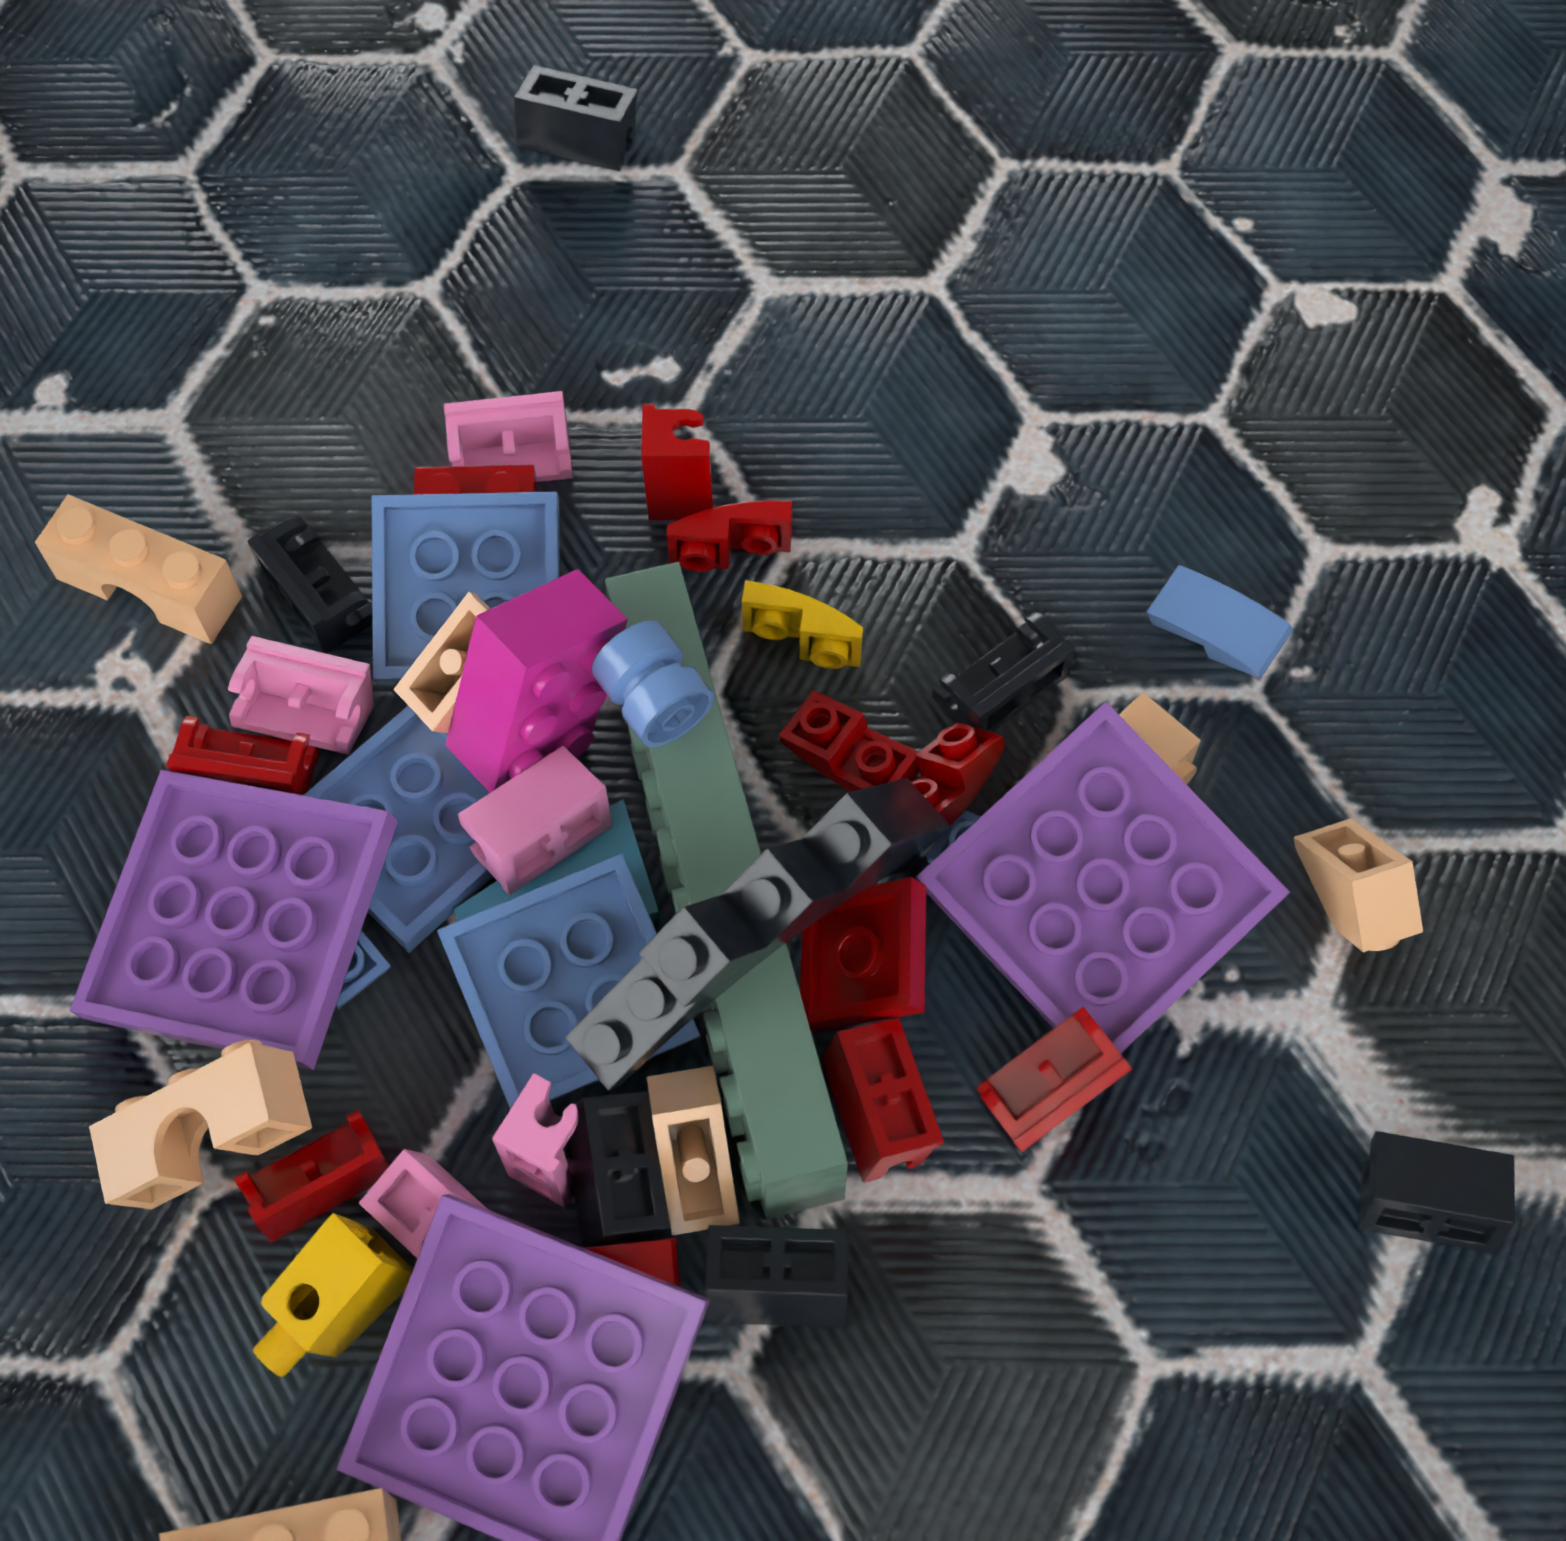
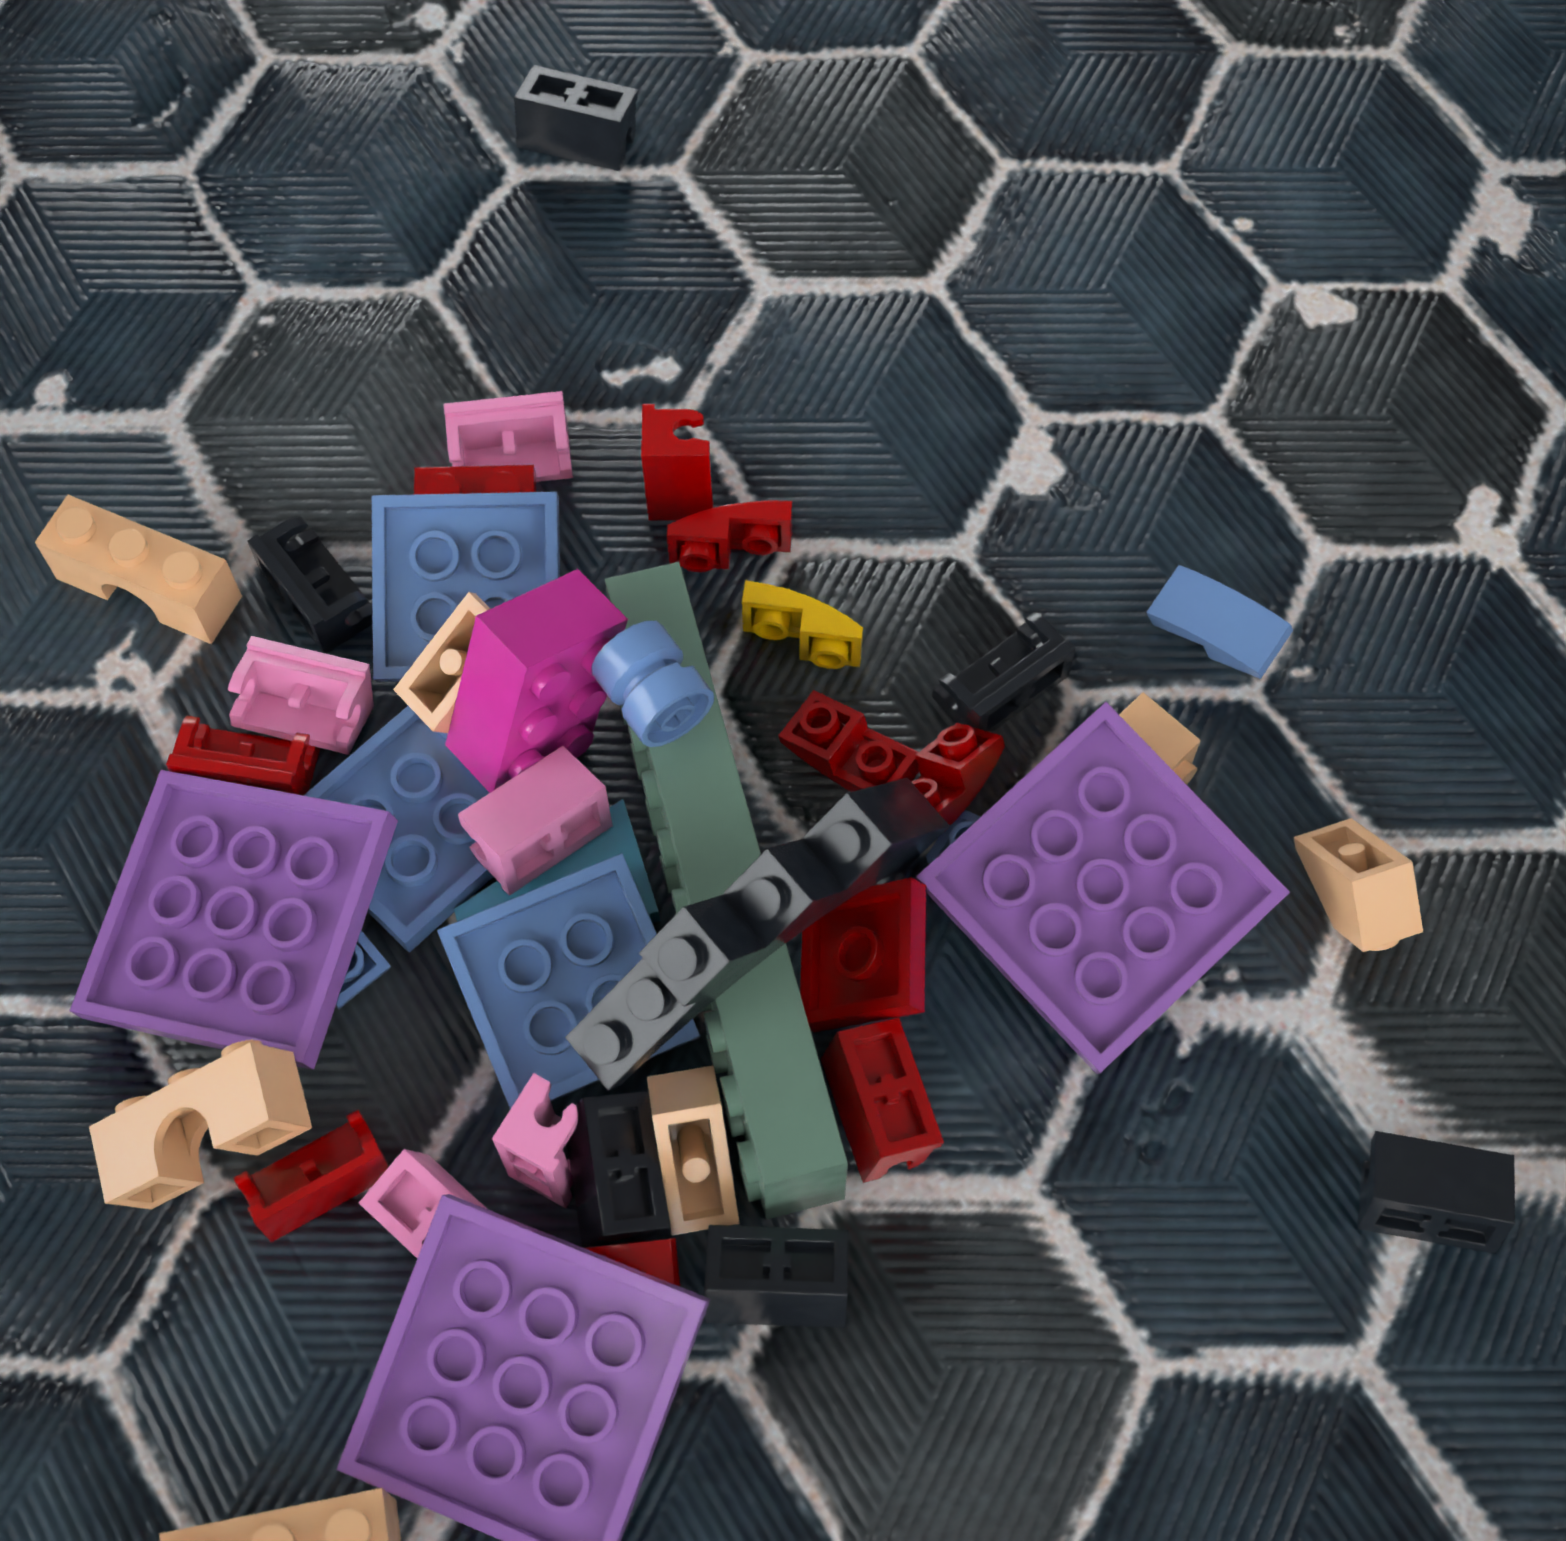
yellow torso [252,1213,413,1378] -> none
red hinge [976,1006,1132,1152] -> none

